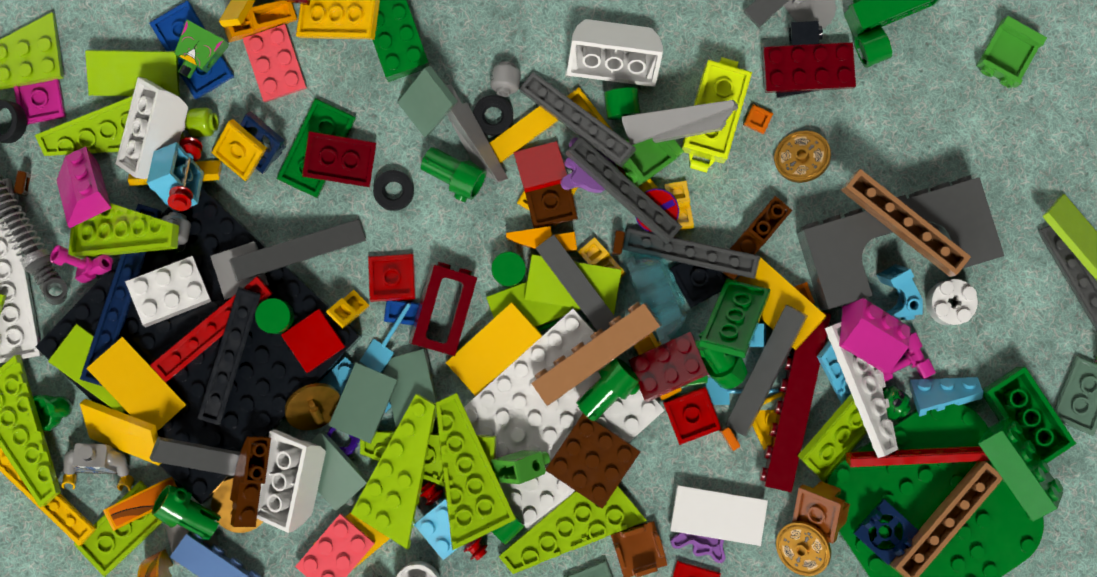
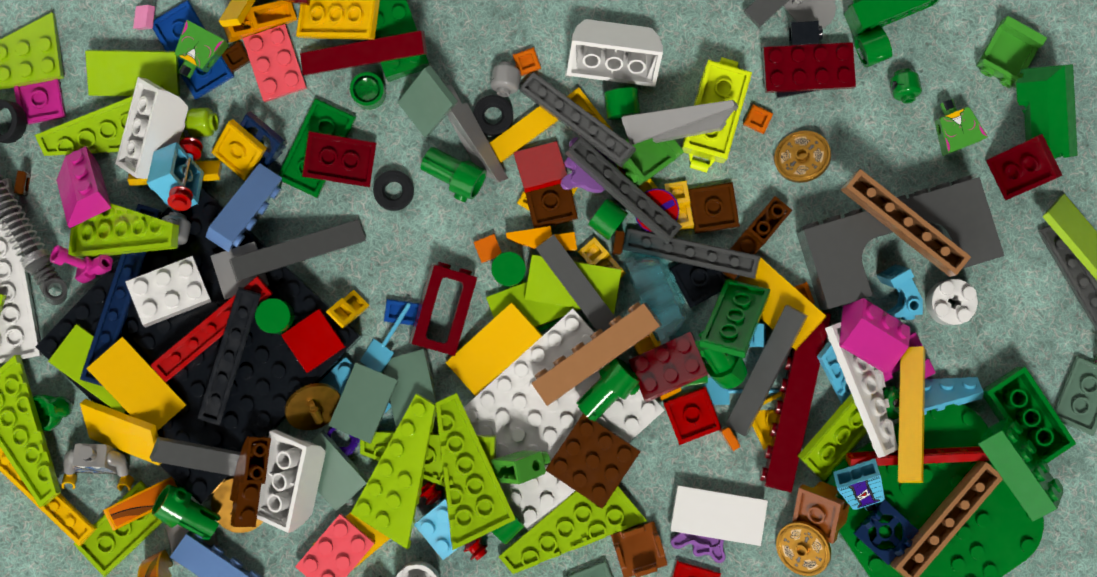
red tile [368,254,416,302] -> none
none -> bright pink tile [133,5,155,30]
none -> medium blue brick [205,163,282,252]
none -> reddish brown tile [221,41,250,73]
none -> dark red tile [300,31,427,76]
none -> green piece [350,72,386,110]
none -> orange tile [473,234,502,263]
none -> orange tile [513,47,541,76]
none -> green piece [588,198,628,240]
none -> reddish brown tile [688,182,740,234]
none -> medium azure torso [833,459,885,511]
none -> green head [890,68,922,104]
none -> yellow tile [898,346,925,483]
none -> bright green torso [934,99,988,156]
none -> dark red plate [986,134,1062,201]
none -> green brick [1016,64,1078,159]

